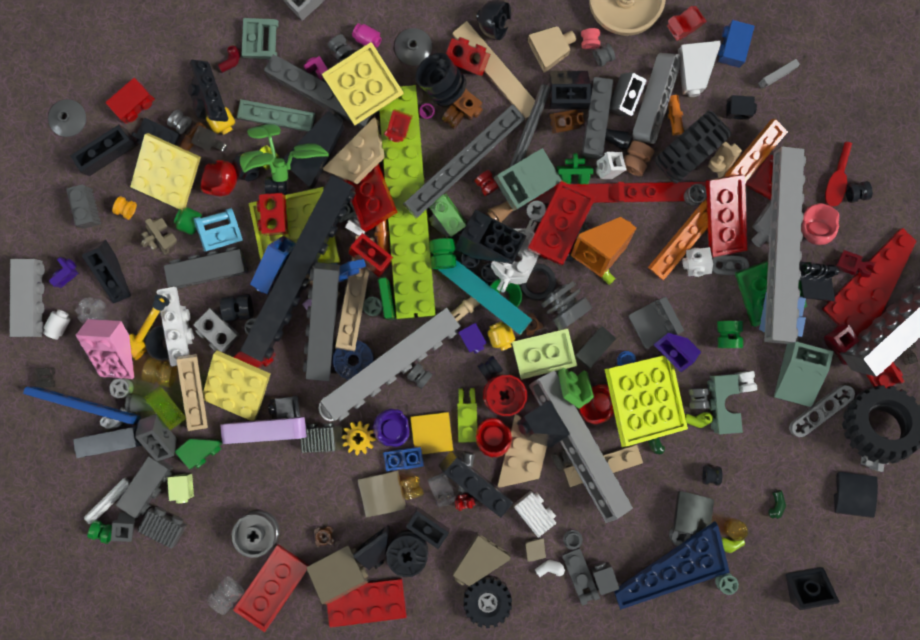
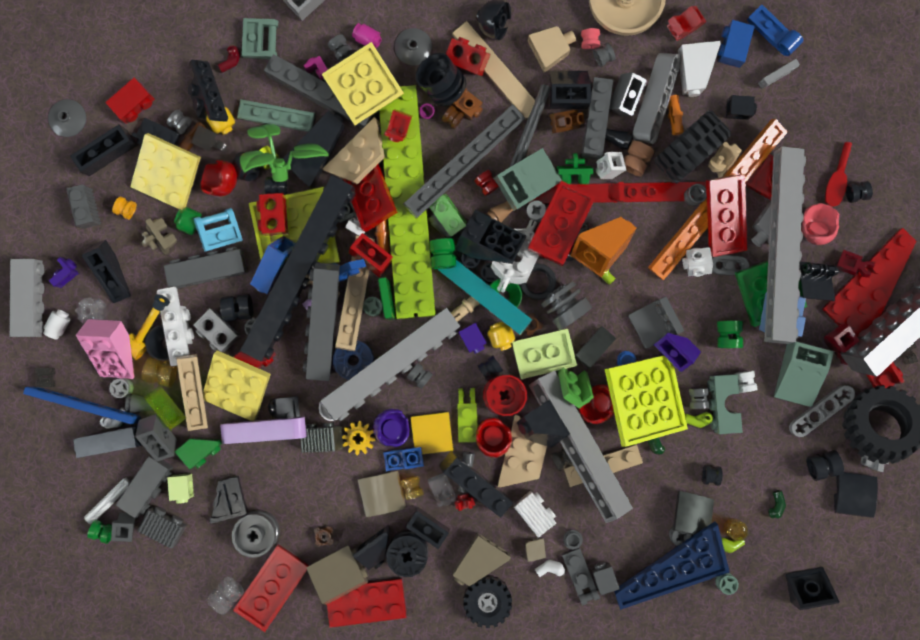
none -> black wing [210,476,248,524]
none -> blue plate [747,4,803,56]
none -> black wheel [806,450,844,481]

